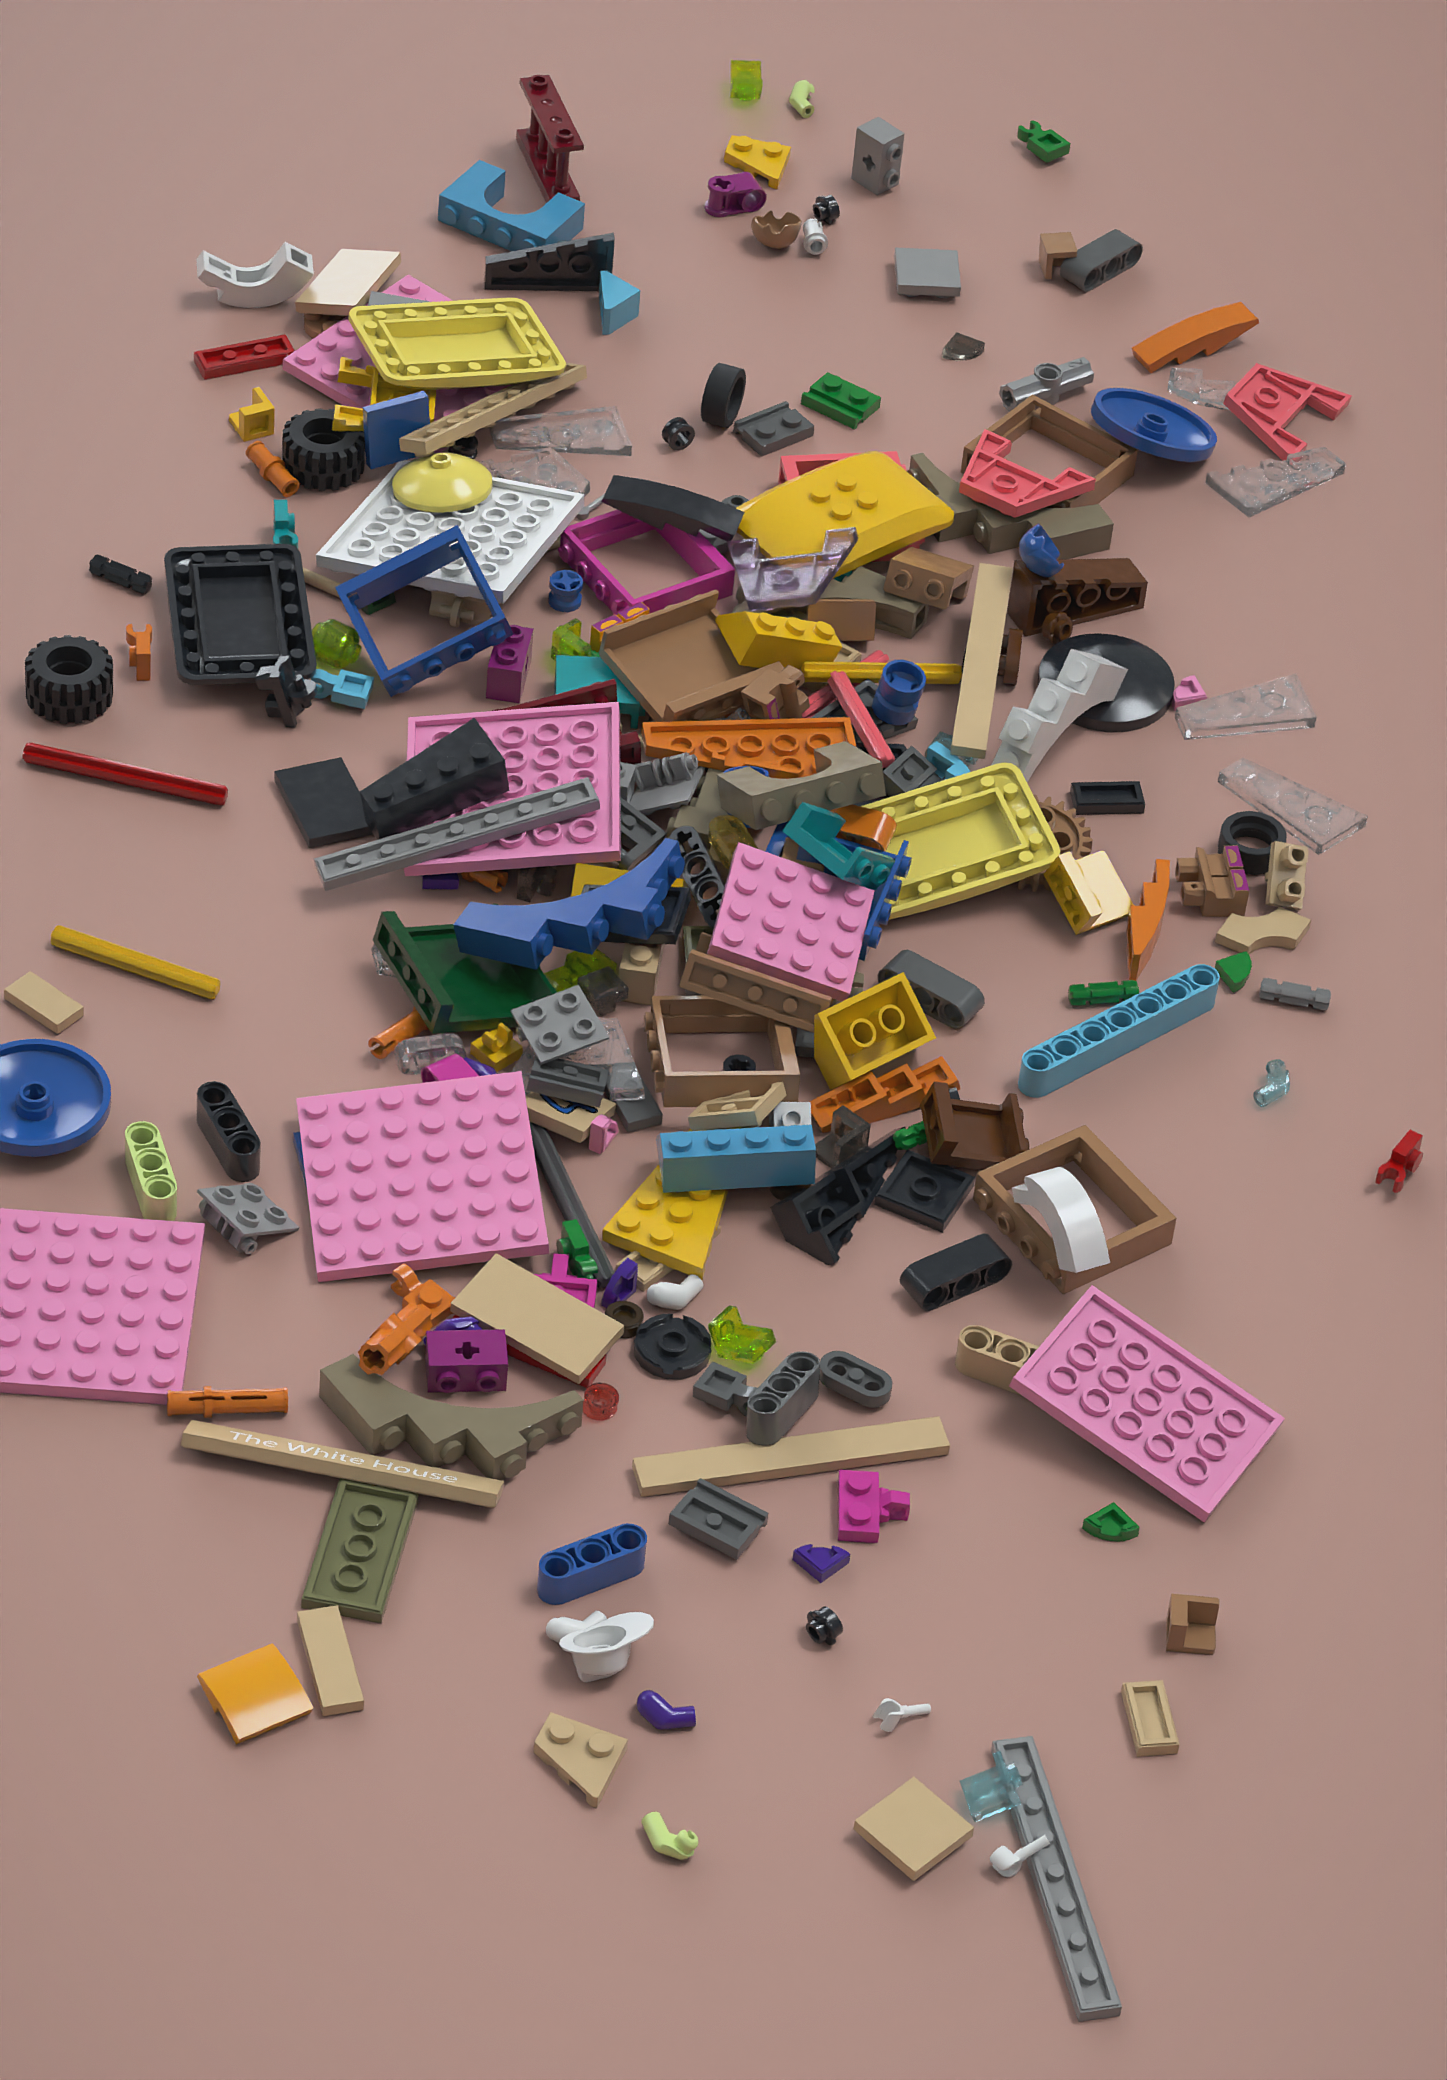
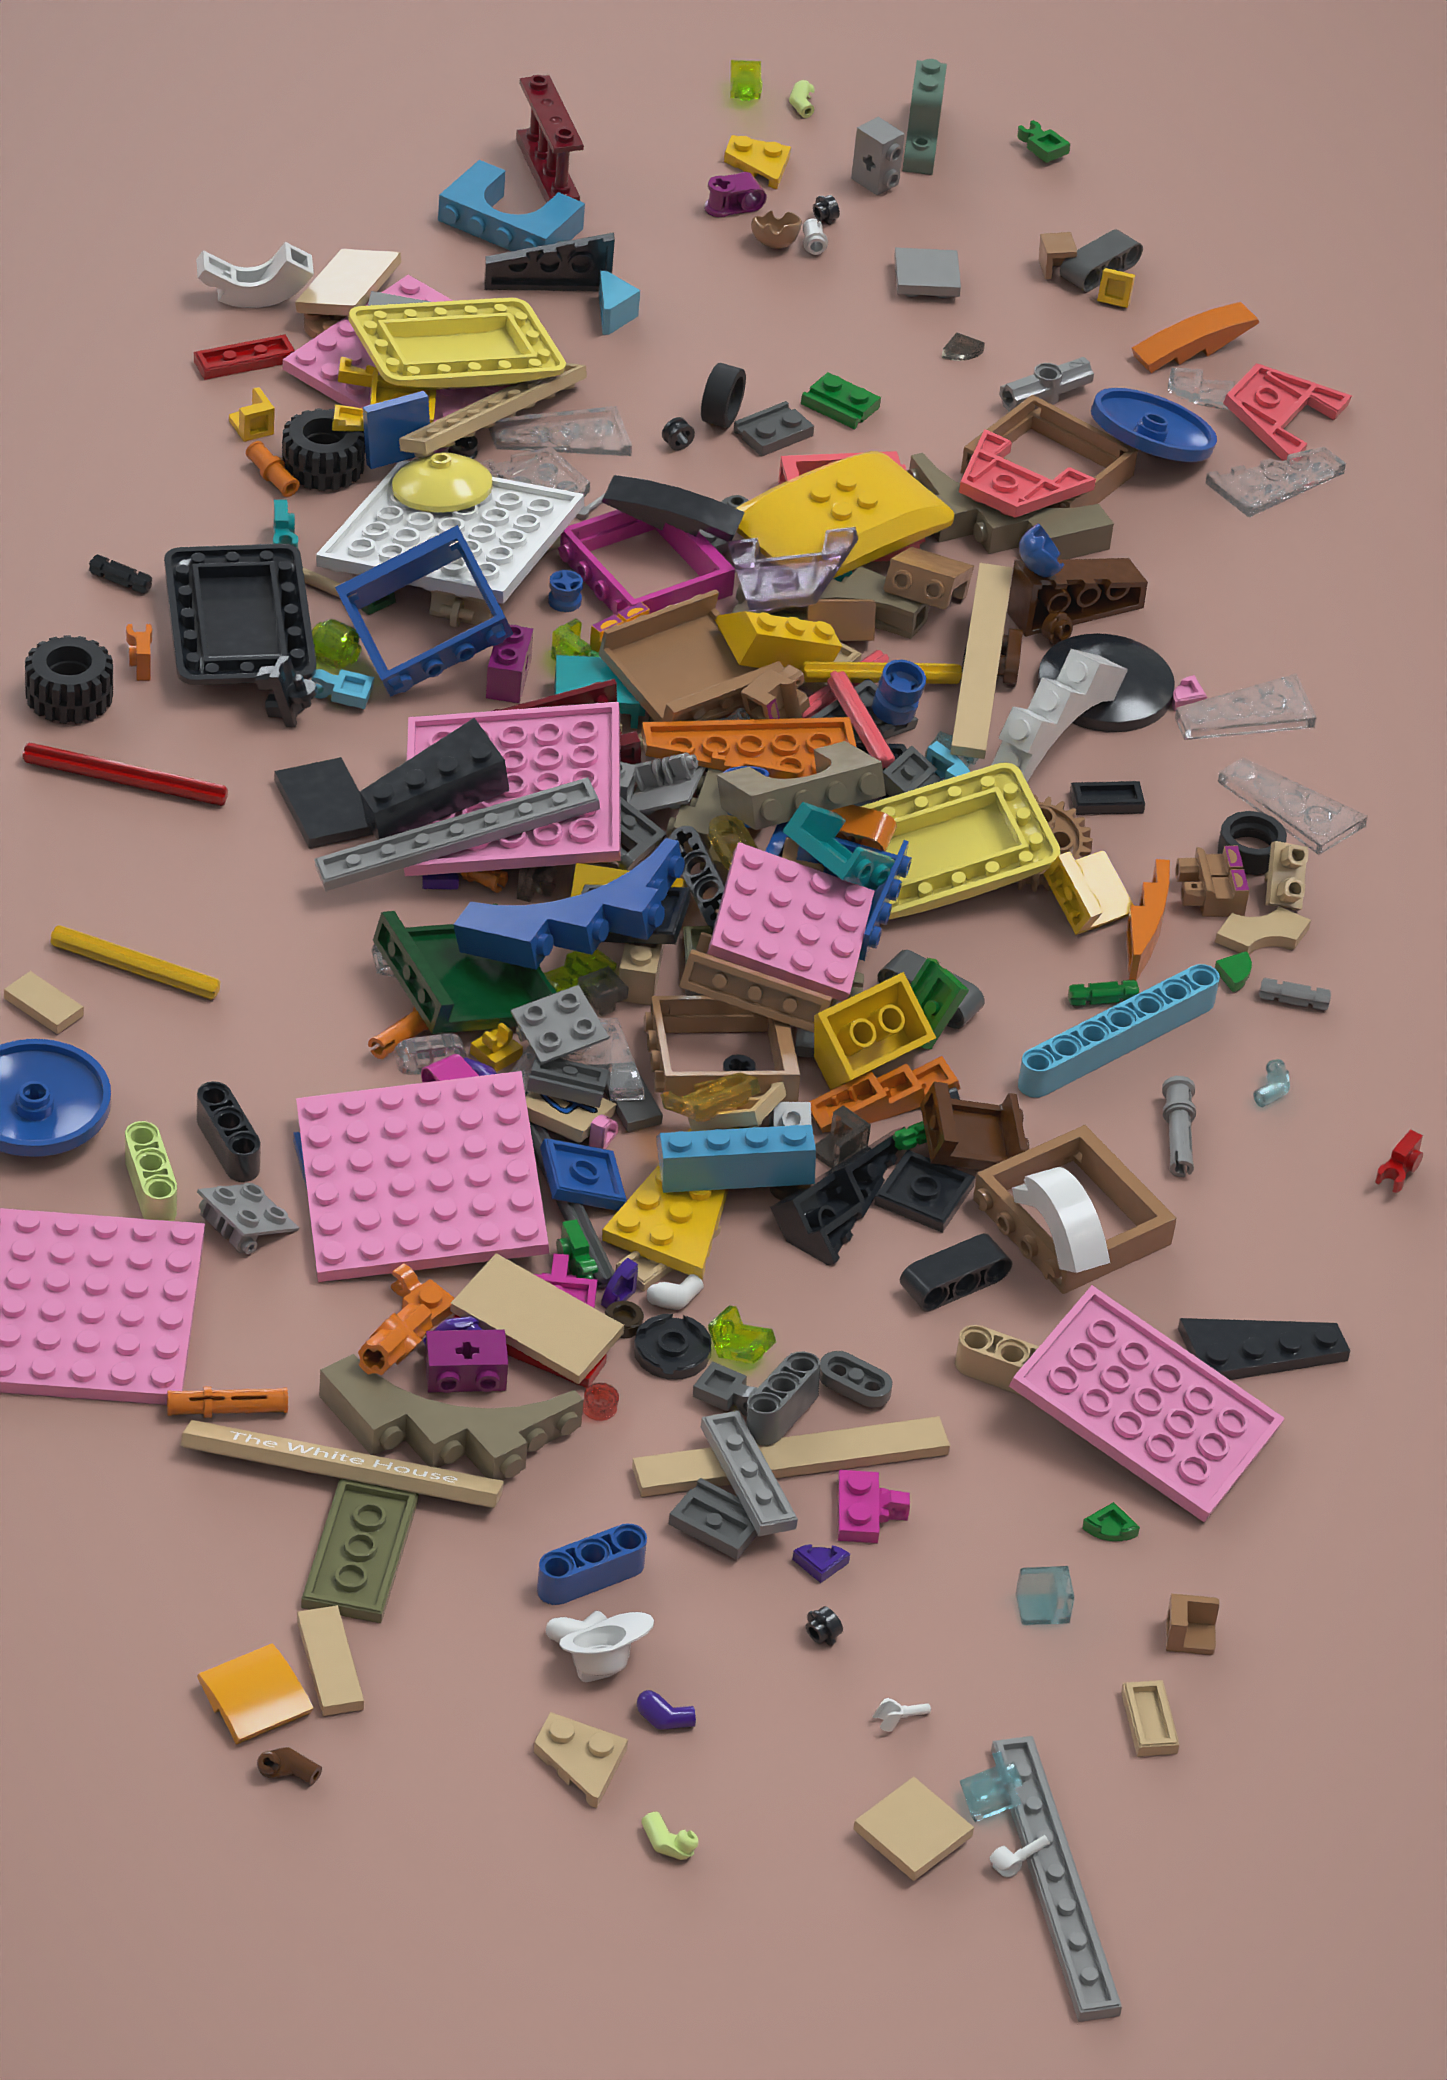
none -> reddish brown arm [257,1747,322,1785]
none -> blue tile [540,1138,627,1211]
none -> clear yellow wing [660,1072,761,1122]
none -> light grey tile [700,1411,798,1536]
none -> sand green brick [902,59,947,175]
none -> green plate [910,958,969,1049]
none -> clear light blue panel [1016,1566,1075,1625]
none -> yellow tile [1097,268,1136,308]
none -> light grey pin [1162,1076,1196,1177]
none -> black wing [1178,1318,1350,1380]

